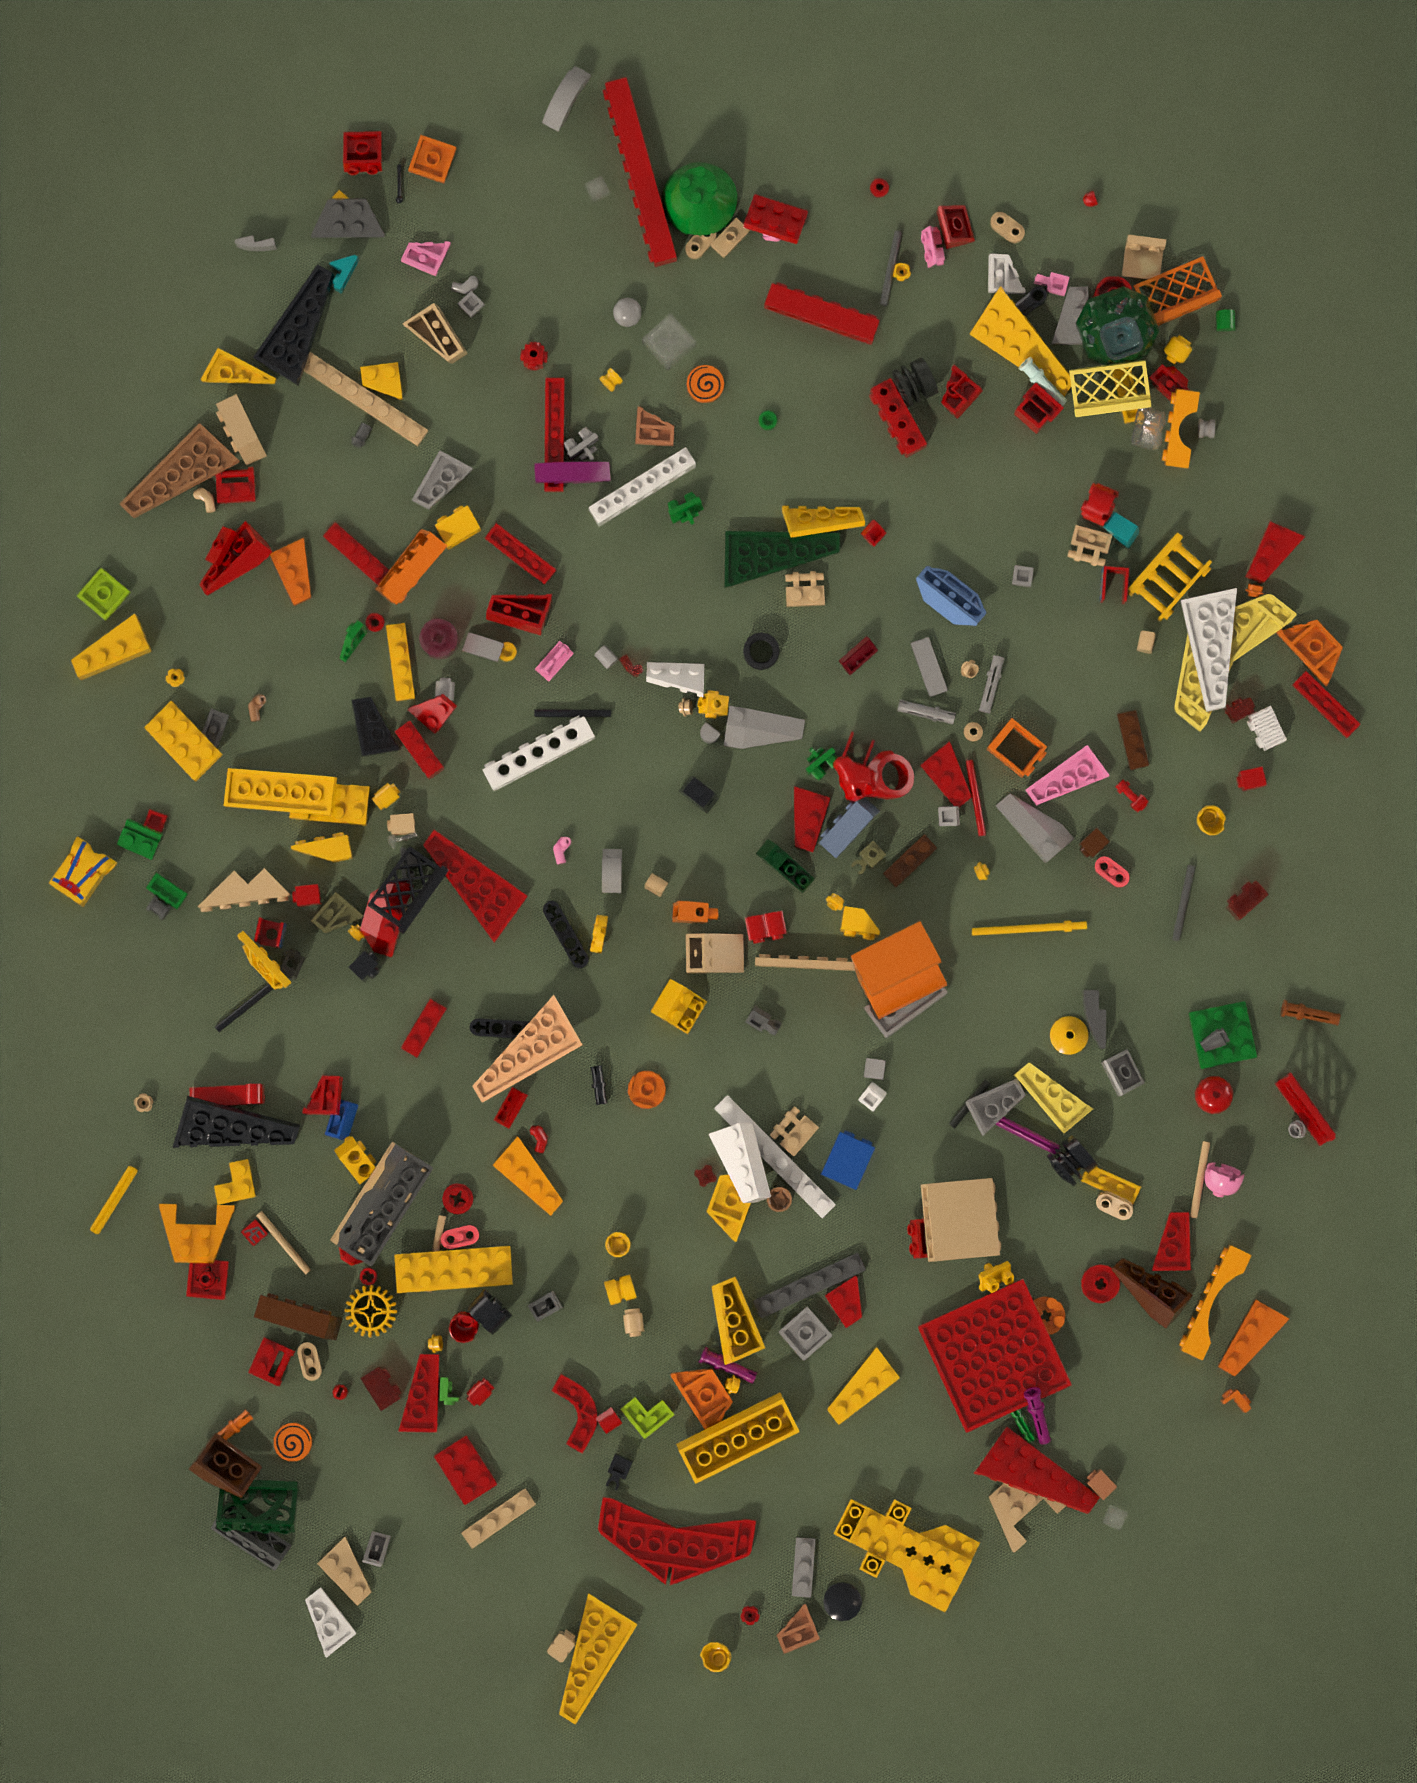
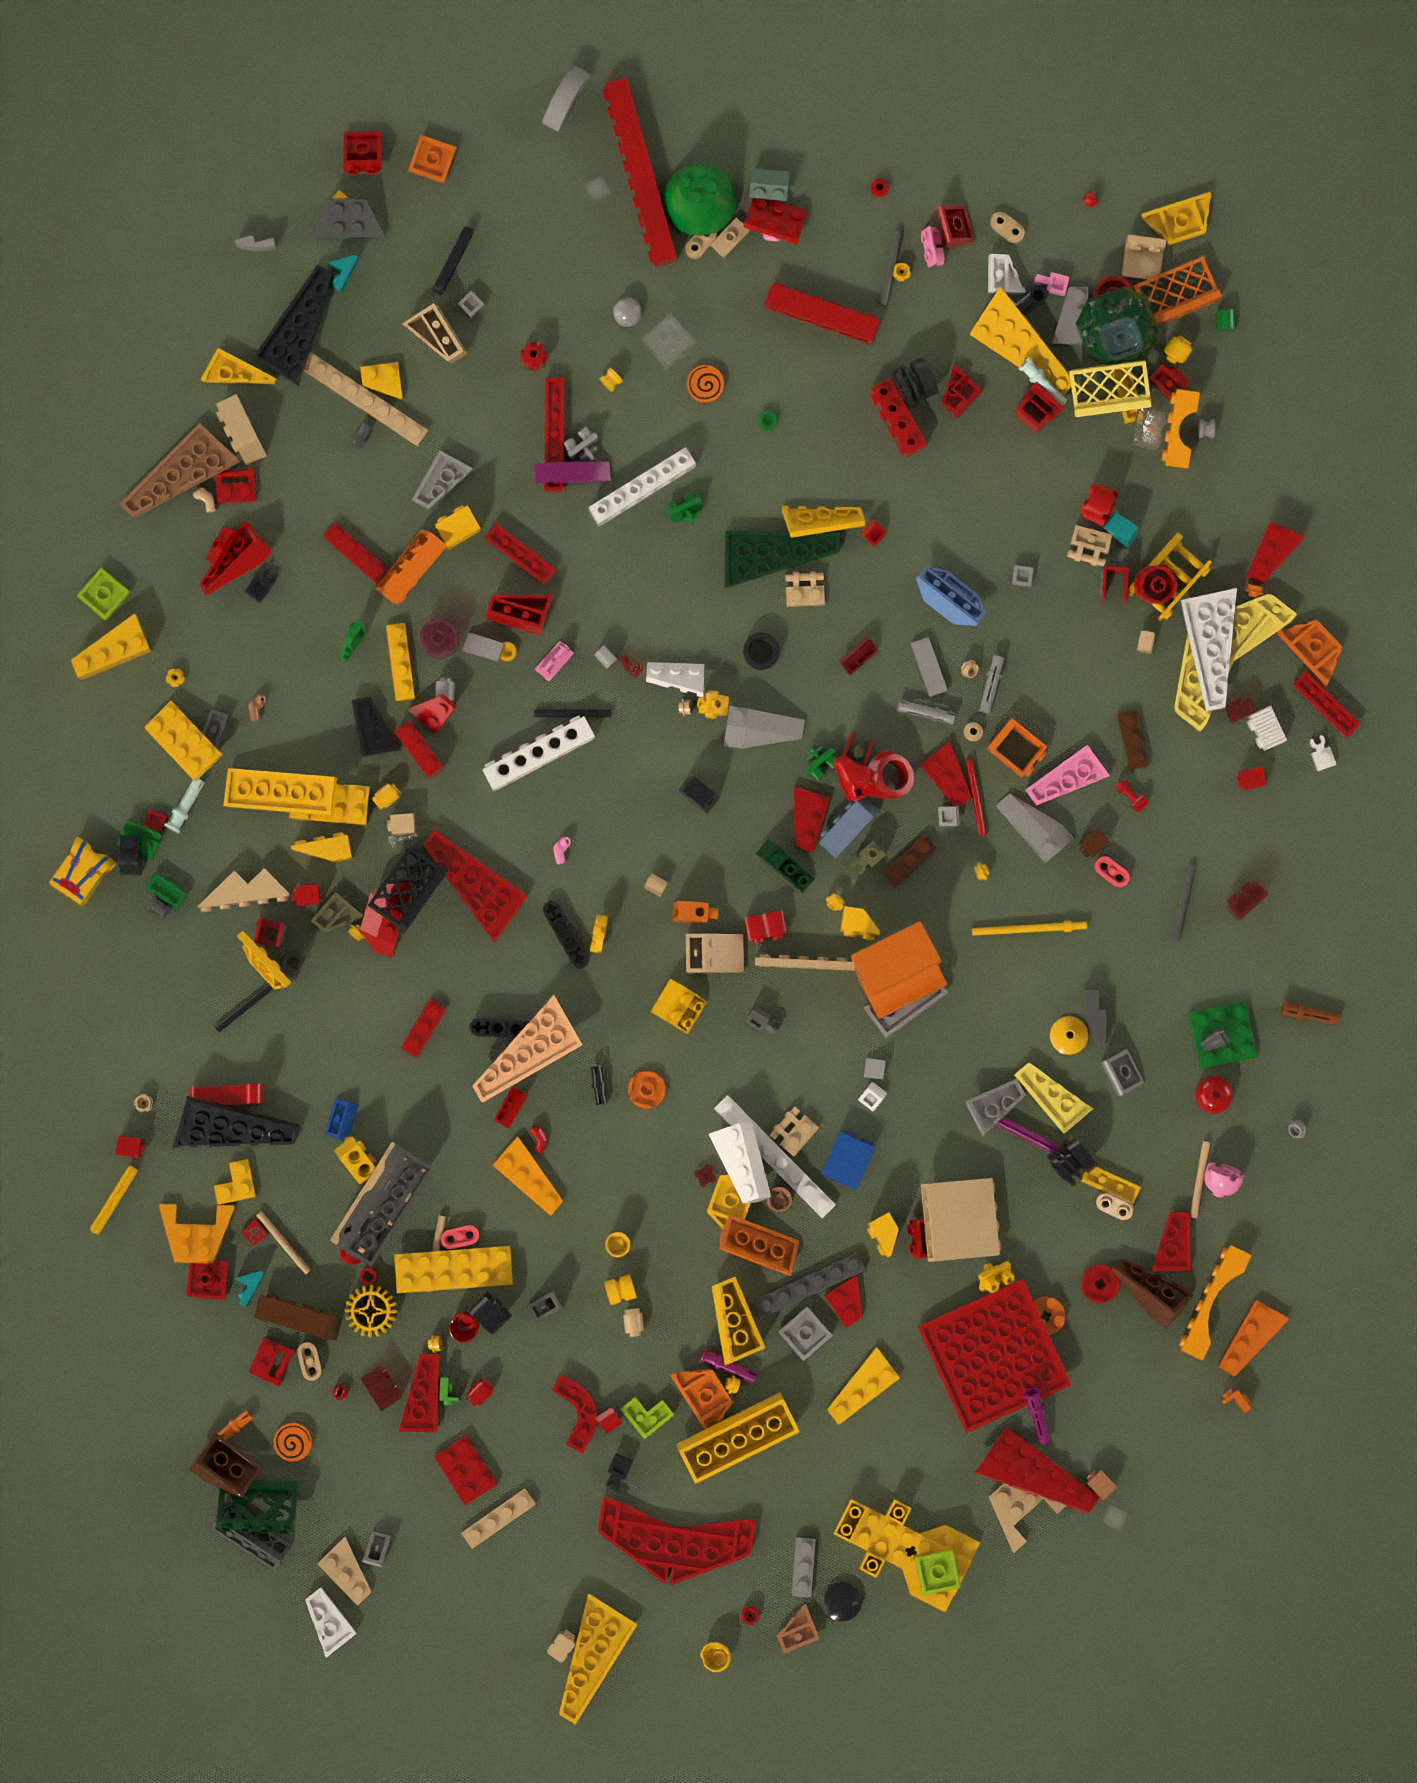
orange wing [270,538,311,606] -> none
red wing [302,1076,343,1115] -> none
black brick [349,951,381,983] -> none
red plate [365,613,385,632] -> none
black hinge [396,164,403,204] -> none
bright pink wing [401,241,451,276] -> none
red gear [442,1183,473,1214] -> none
light grey arm [451,276,479,294] -> none
light grey brick [602,849,622,893] -> none
nougat wing [635,407,674,446] -> none
light grey brick [700,722,720,744] -> none
pearl dark grey bar [949,1079,991,1129] -> none
green axle [1011,1409,1036,1443] -> none
yellow hair [1196,805,1226,835] -> none
red fence [1274,1072,1336,1146] -> none
none -> red brick [115,1136,146,1158]
none -> black brick [119,835,142,875]
none -> light aqua pin [164,779,205,834]
none -> teal slope [235,1271,266,1307]
none -> black plate [245,568,277,604]
none -> black beam [433,226,474,295]
none -> orange slope [719,1214,800,1276]
none -> sand green brick [749,168,790,201]
none -> yellow slope [867,1212,899,1257]
none -> lime plate [915,1549,961,1596]
none -> red brick [1134,566,1177,604]
none -> yellow wing [1141,192,1211,246]
none -> white plate [1310,735,1337,772]

